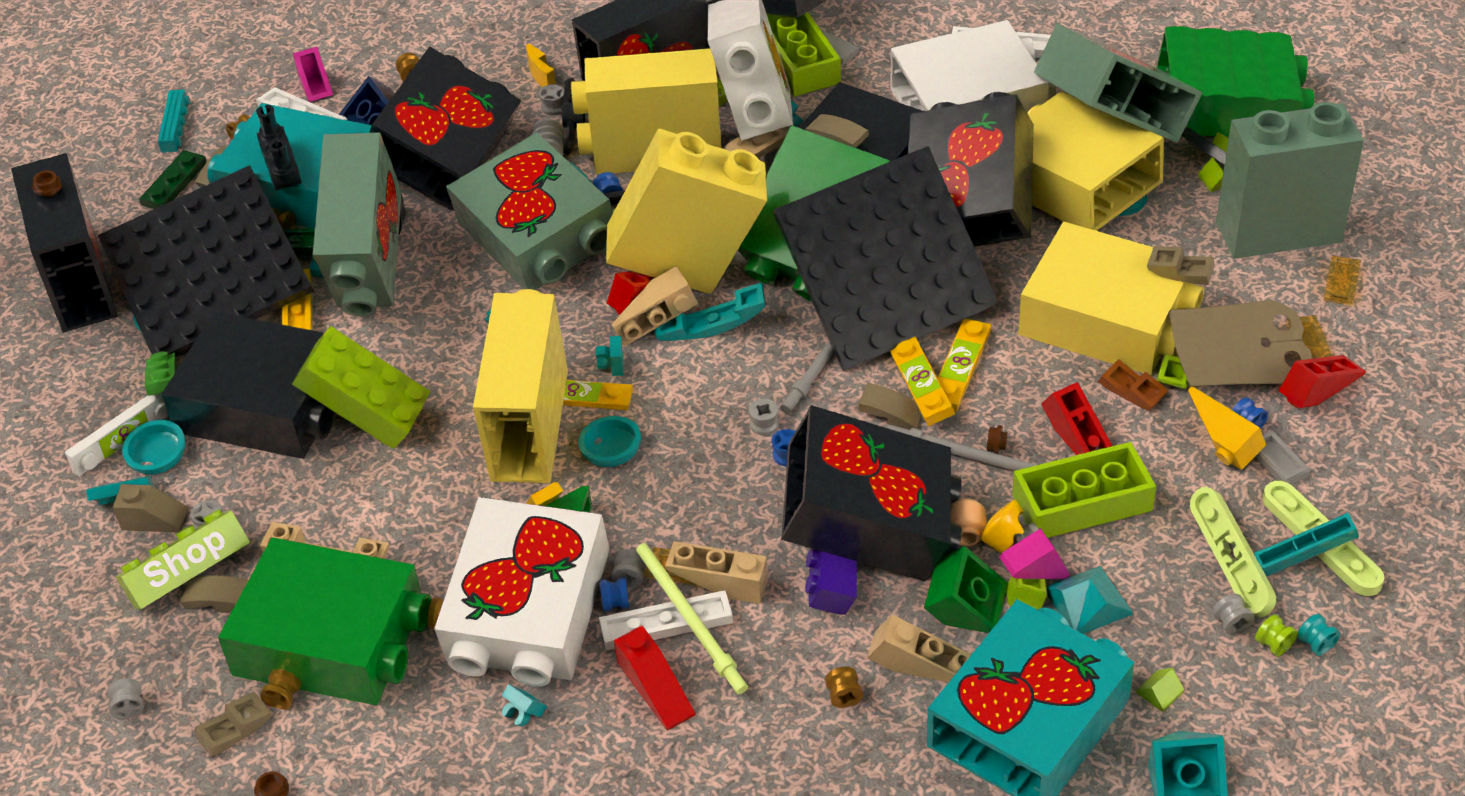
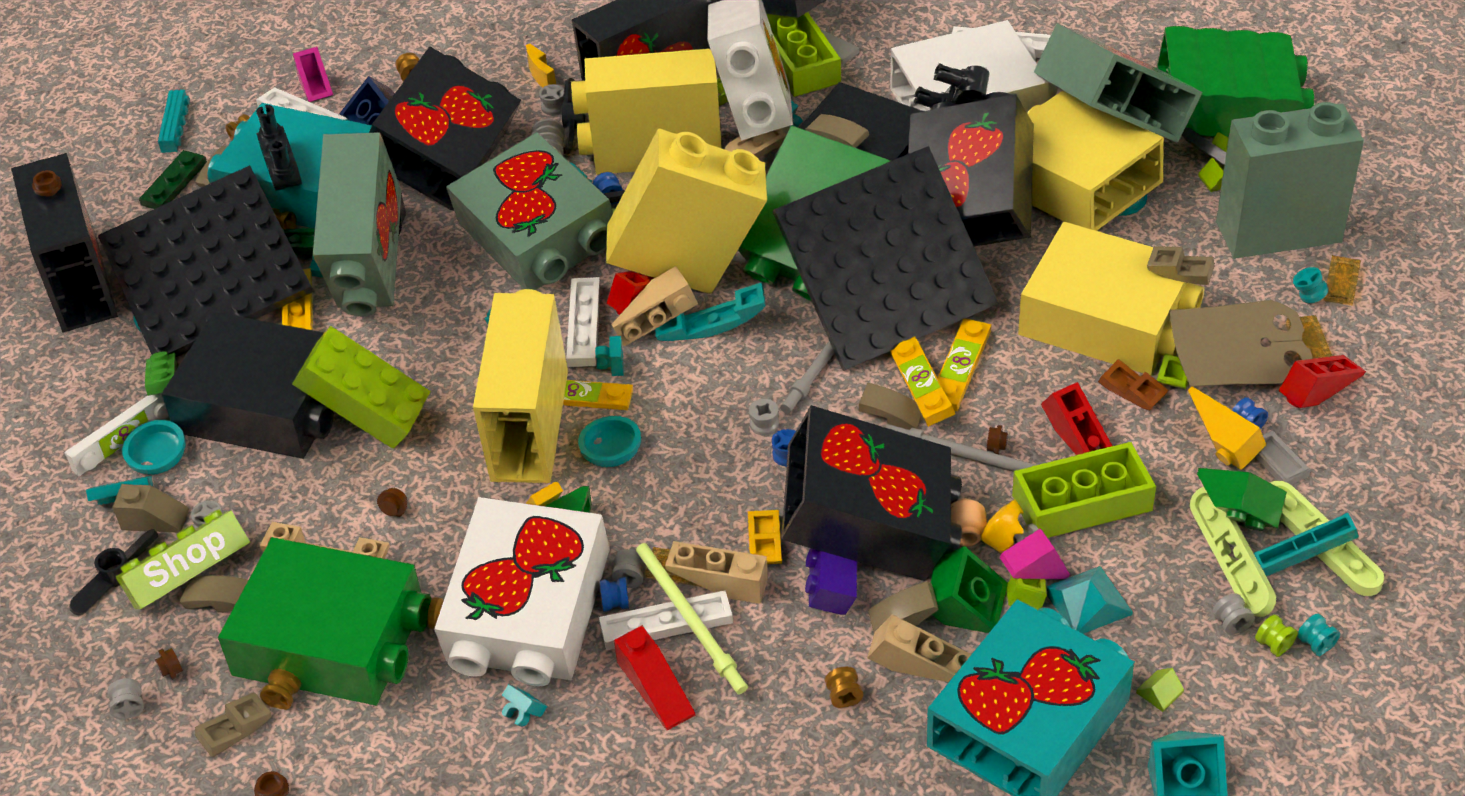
none -> black piece [69,529,158,615]
none -> reddish brown plate [155,648,183,680]
none -> reddish brown plate [377,488,408,517]
none -> white plate [566,277,600,367]
none -> yellow slope [748,510,782,564]
none -> dark tan slope [868,582,939,633]
none -> black piece [914,63,990,108]
none -> green slope [1197,468,1287,531]
none -> teal wheel [1293,267,1329,303]

